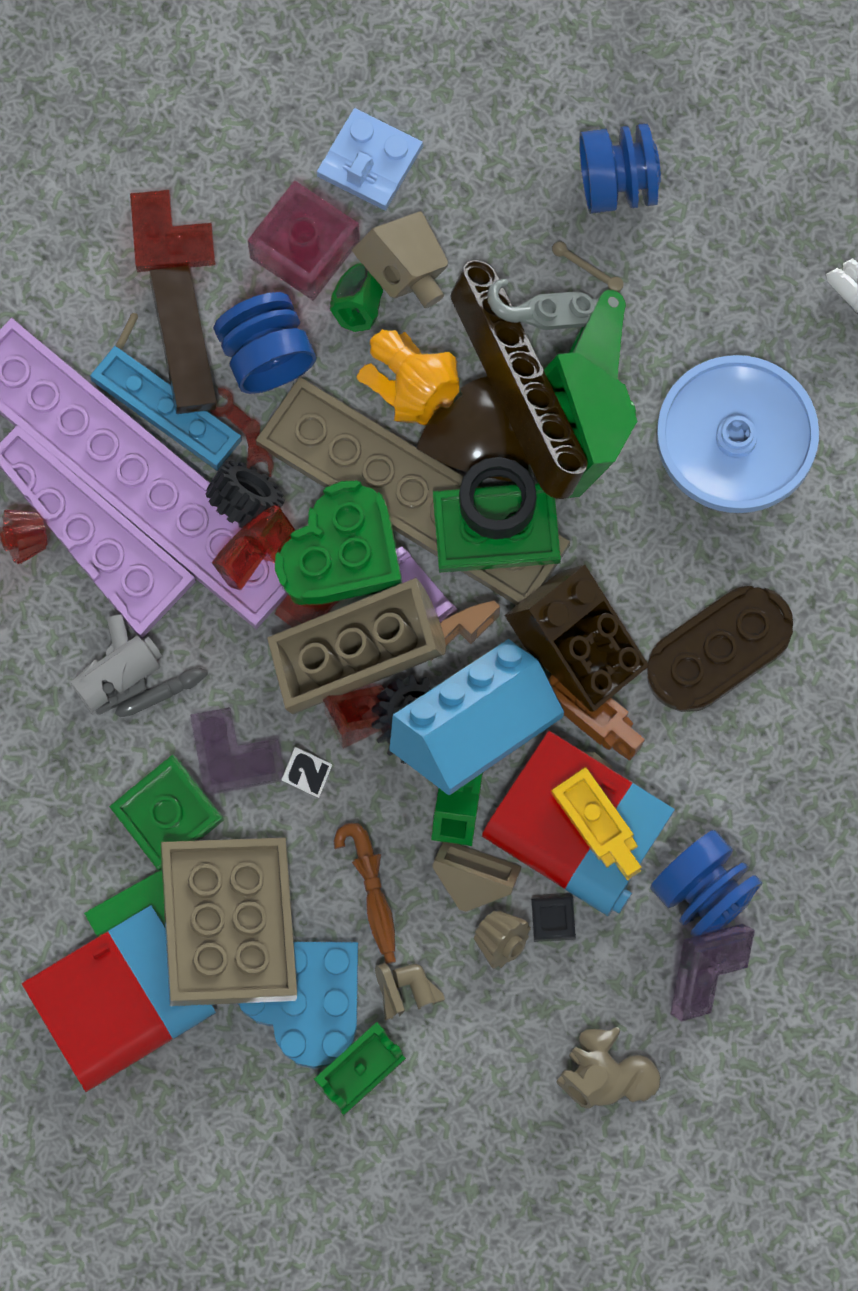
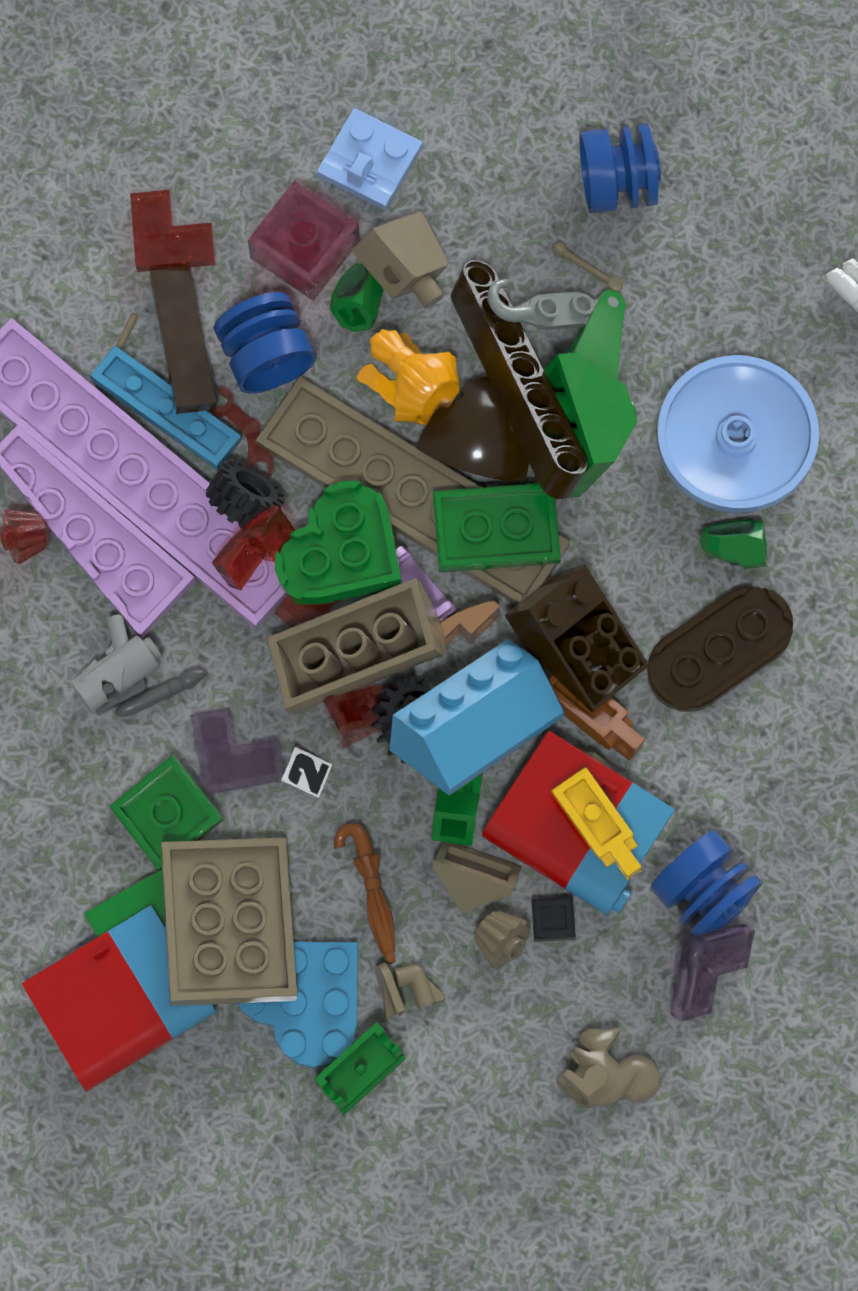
black tyre [459,457,537,540] -> none
none -> green rock [700,519,768,569]

